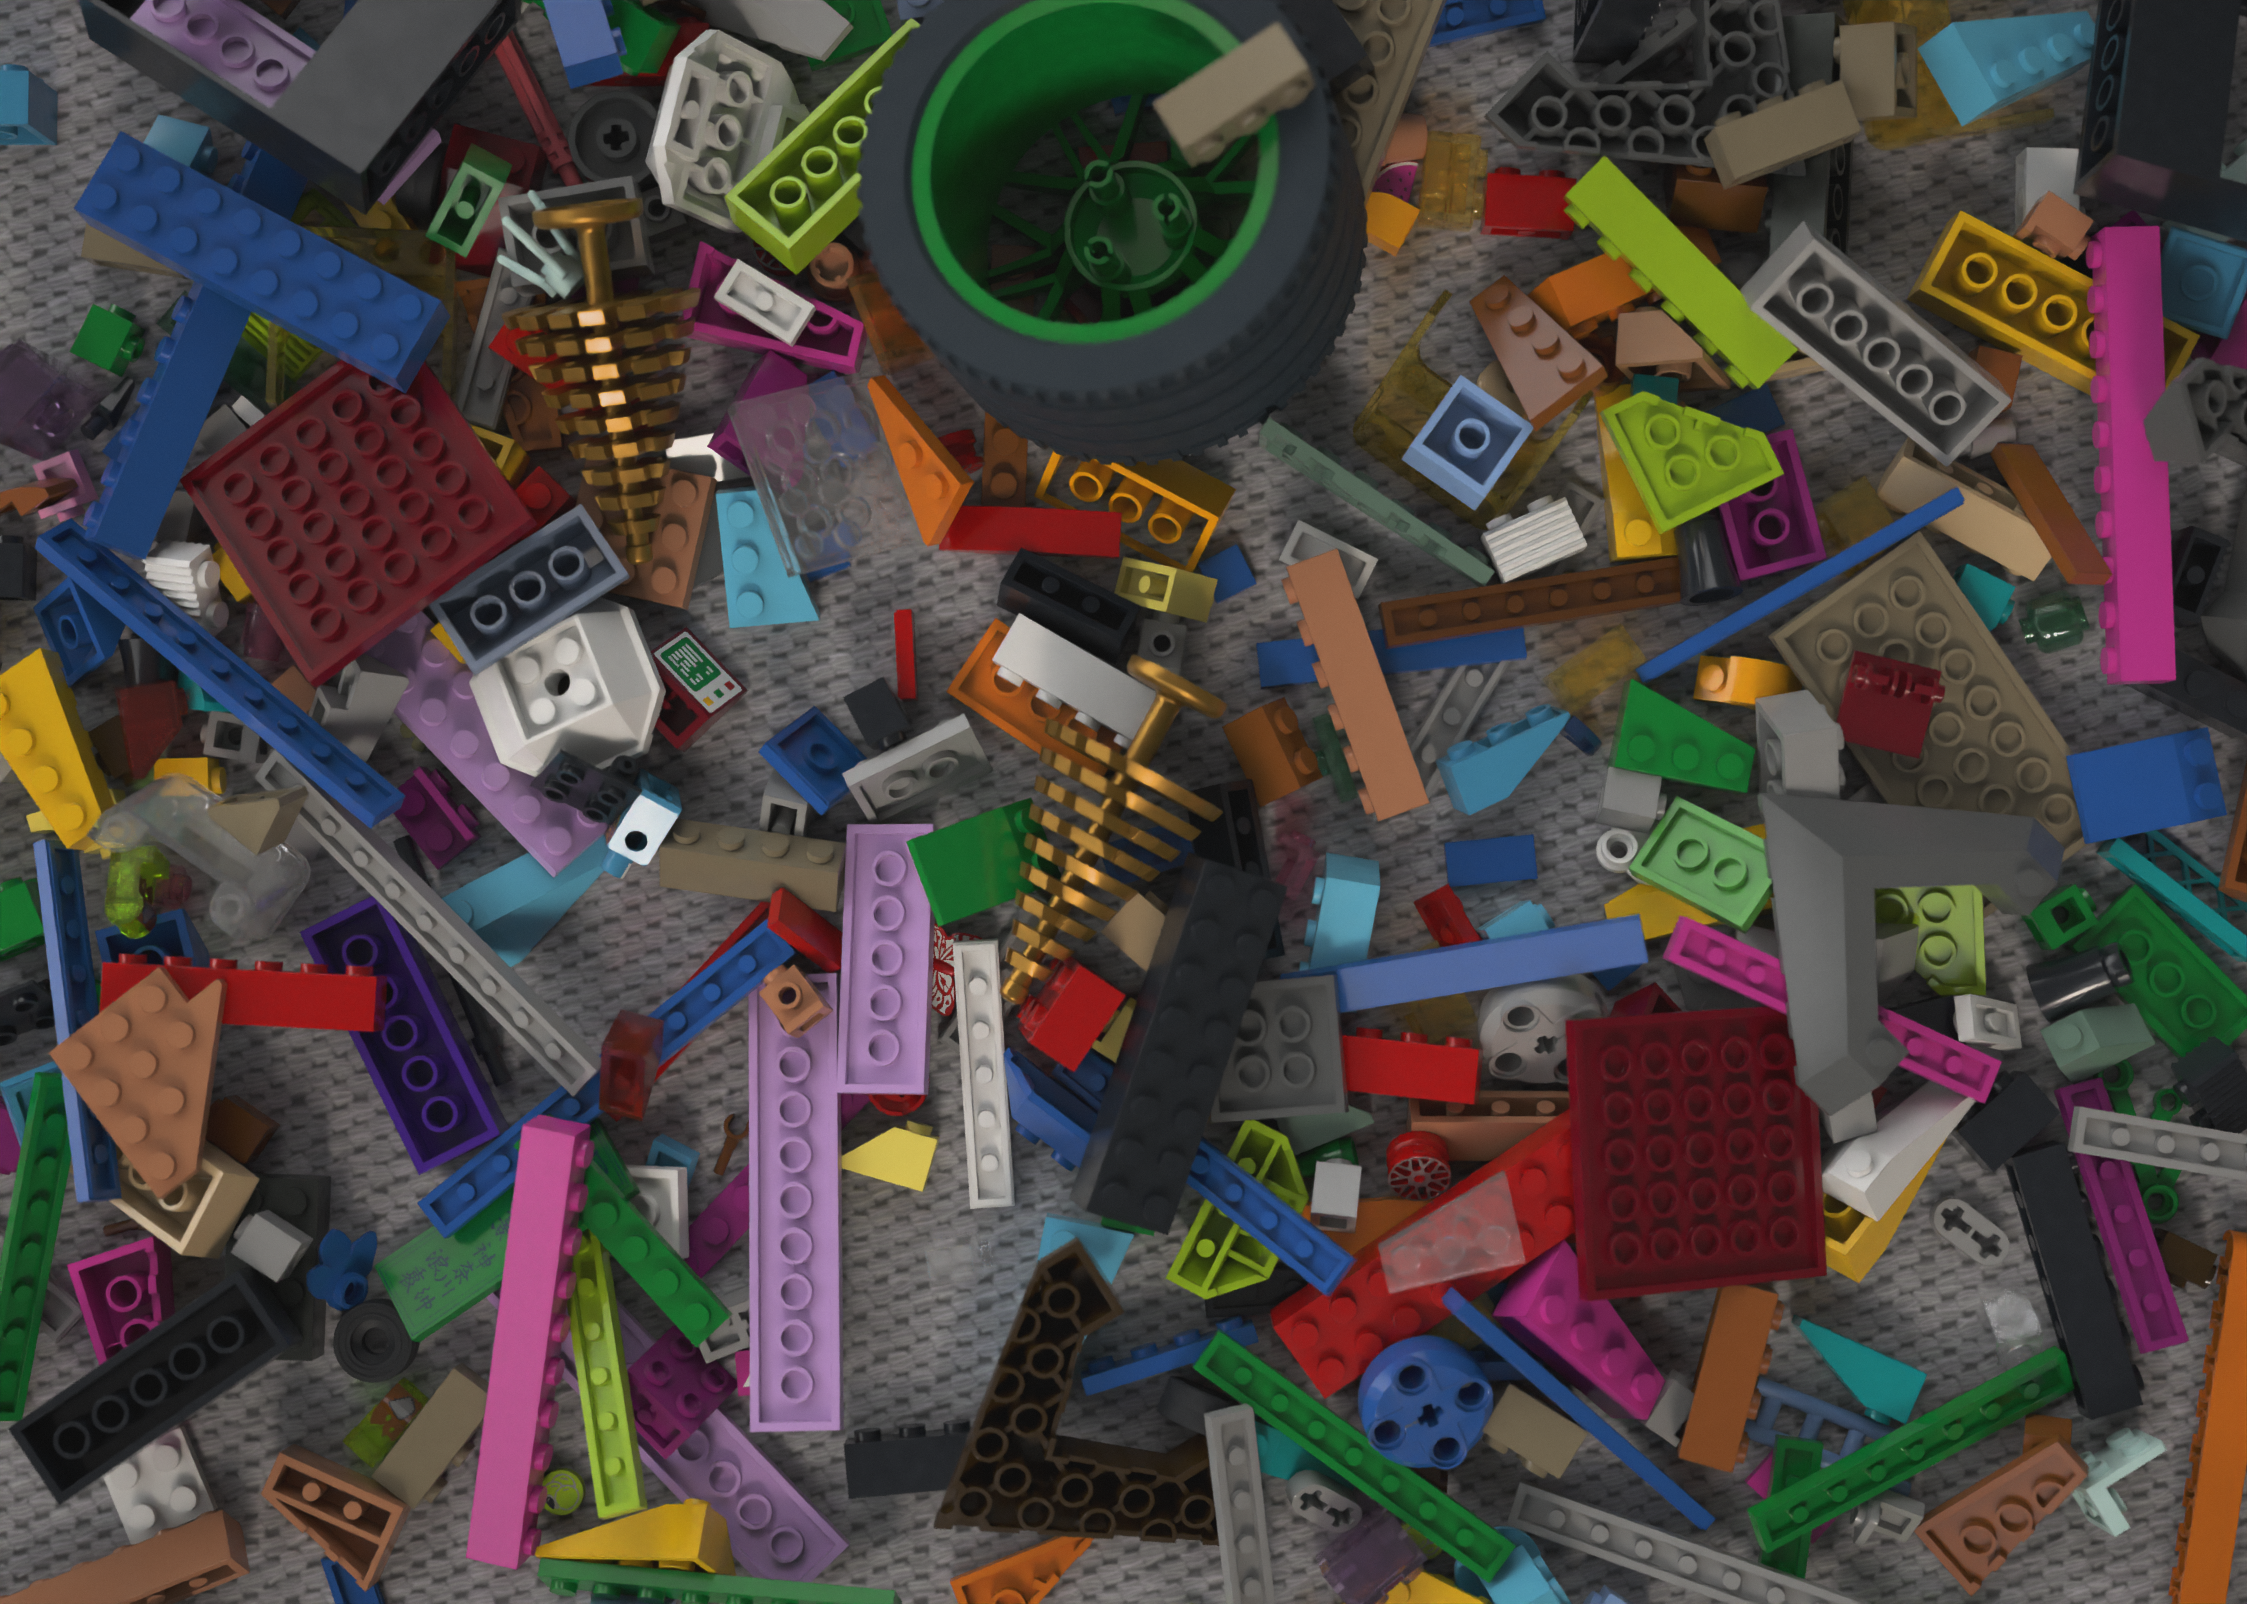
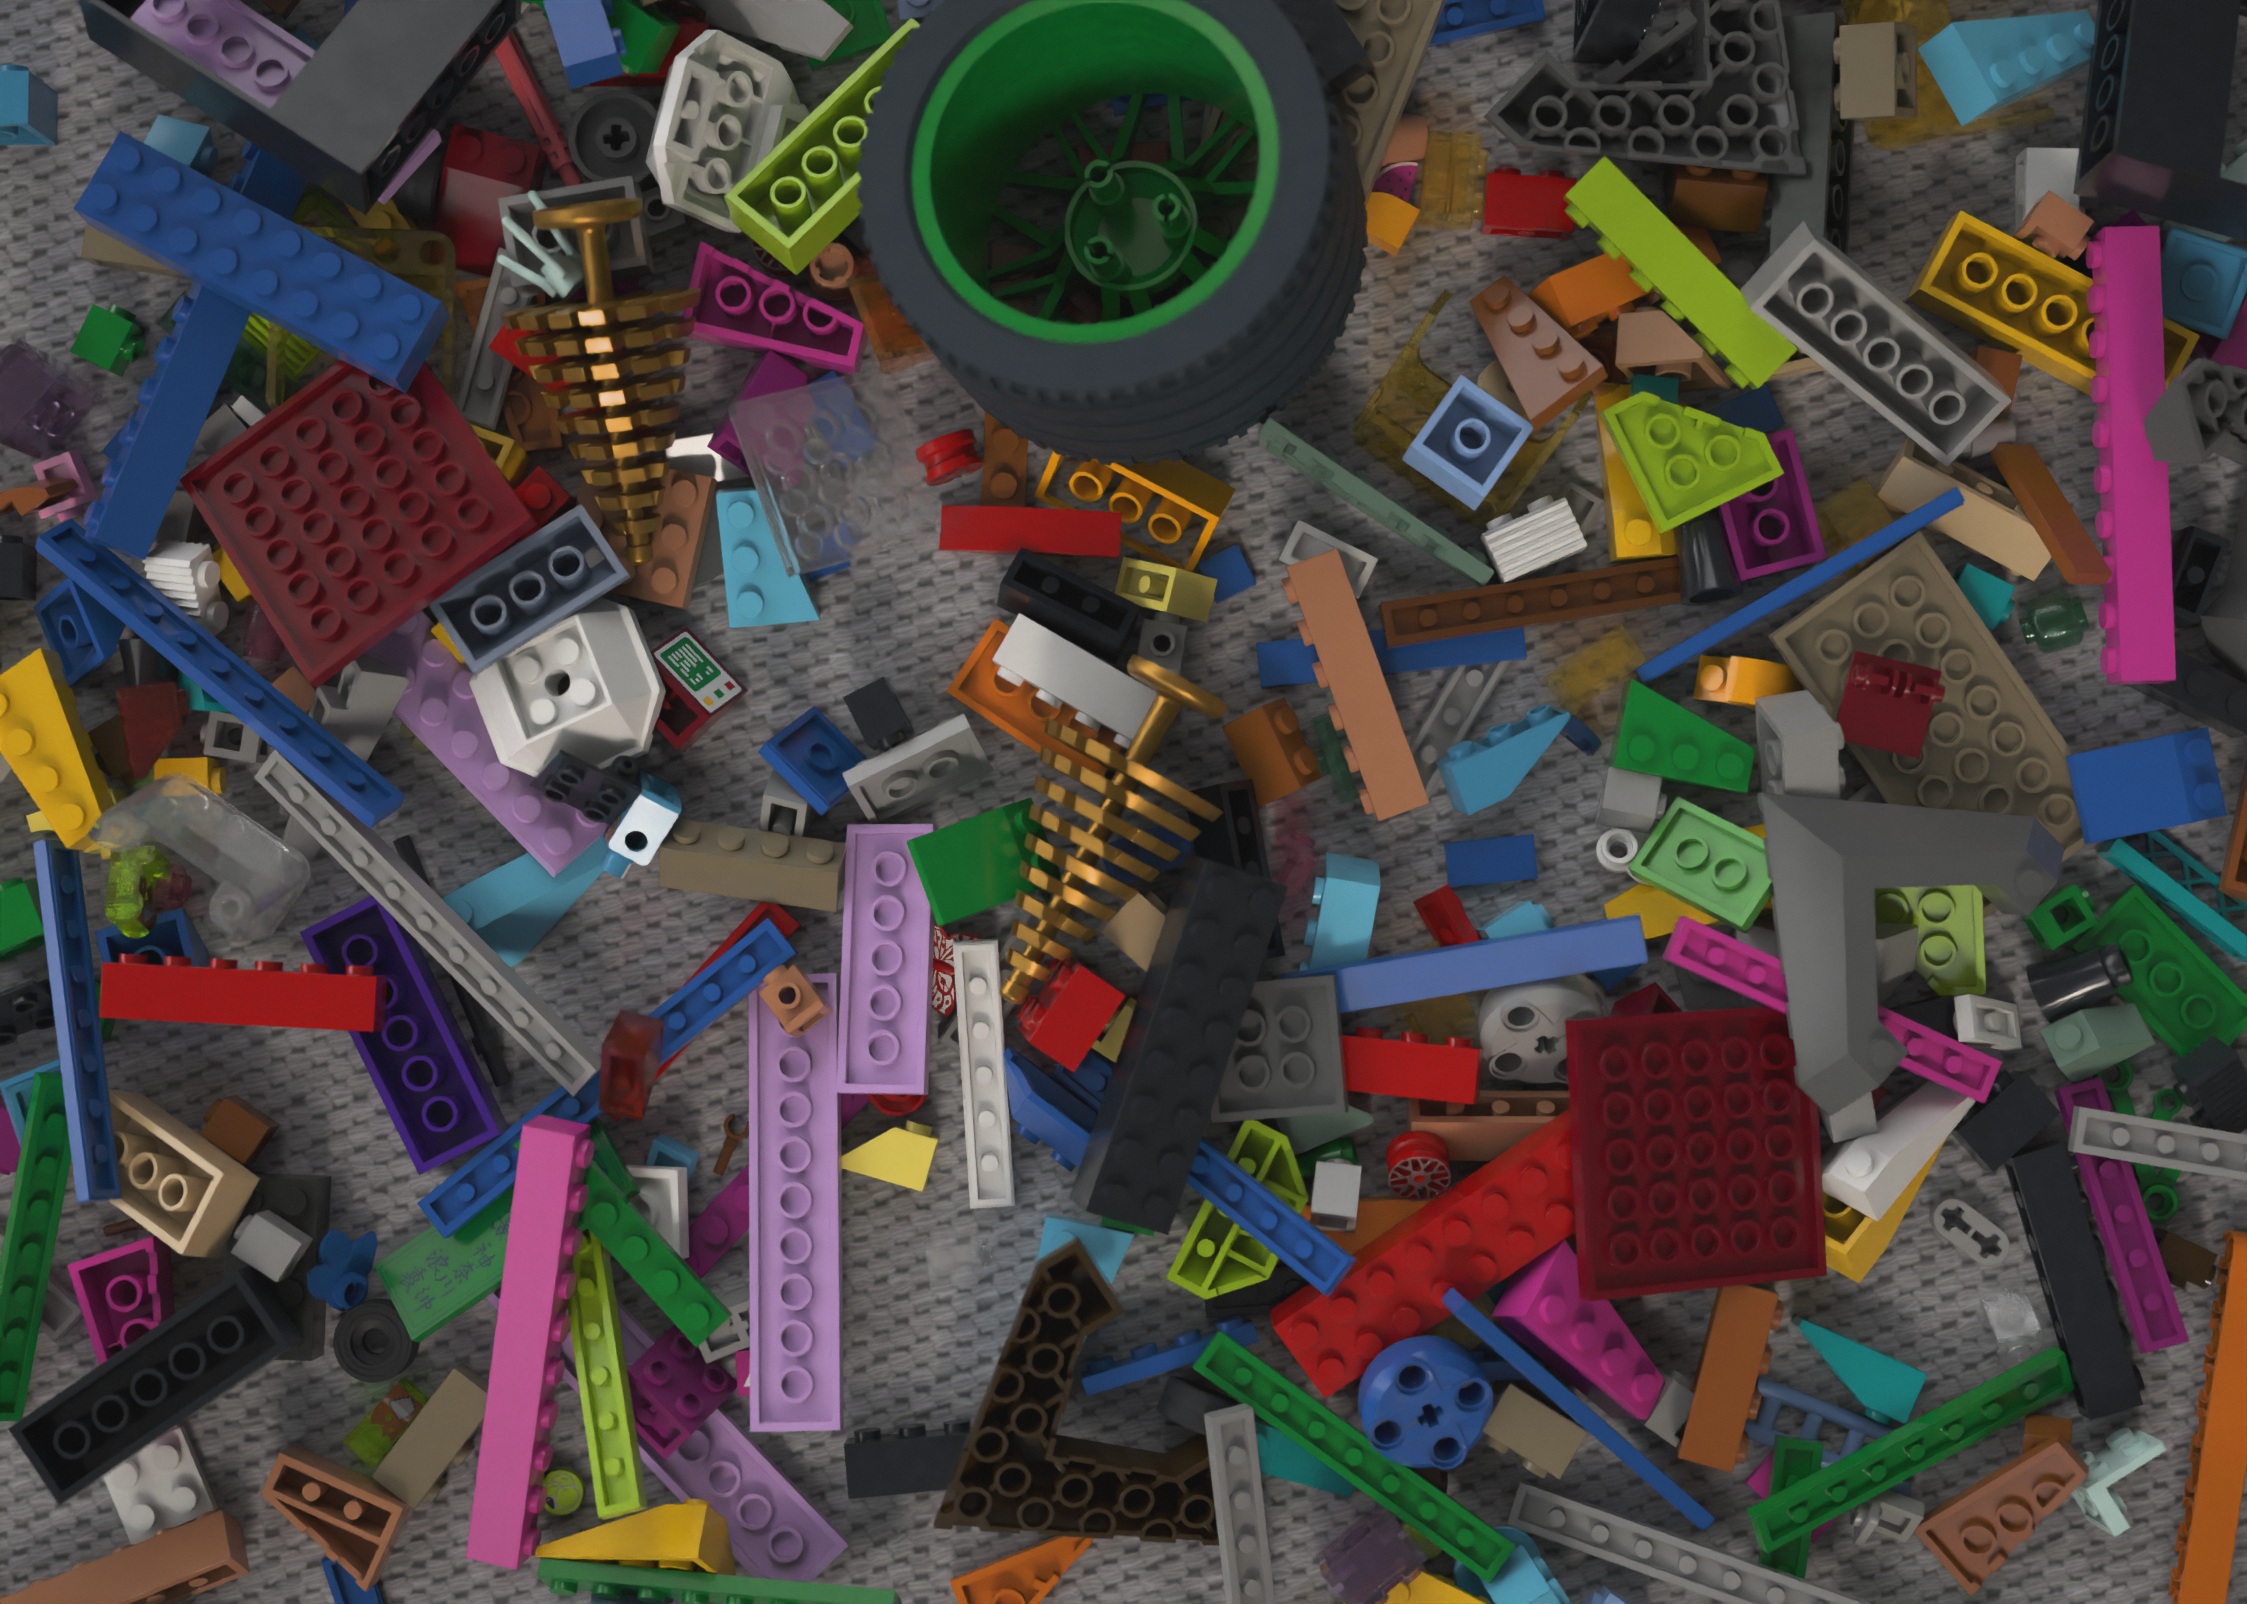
nougat wing [48,967,227,1199] -> none
black bar [80,376,135,440] -> none
dark tan slope [206,786,308,856] -> none
magenta bracket [393,766,482,870] -> none
green brick [425,143,512,258] -> none
white plate [714,259,816,347] -> none
red tile [767,887,843,973] -> none
orange wing [867,375,974,547] -> none
red tile [894,609,919,702] -> none
dark tan brick [1153,22,1315,166] -> none
light grey beam [1285,1470,1362,1533] -> none
clear wing [1378,1170,1525,1294] -> none
dark tan brick [1704,79,1862,190] -> none

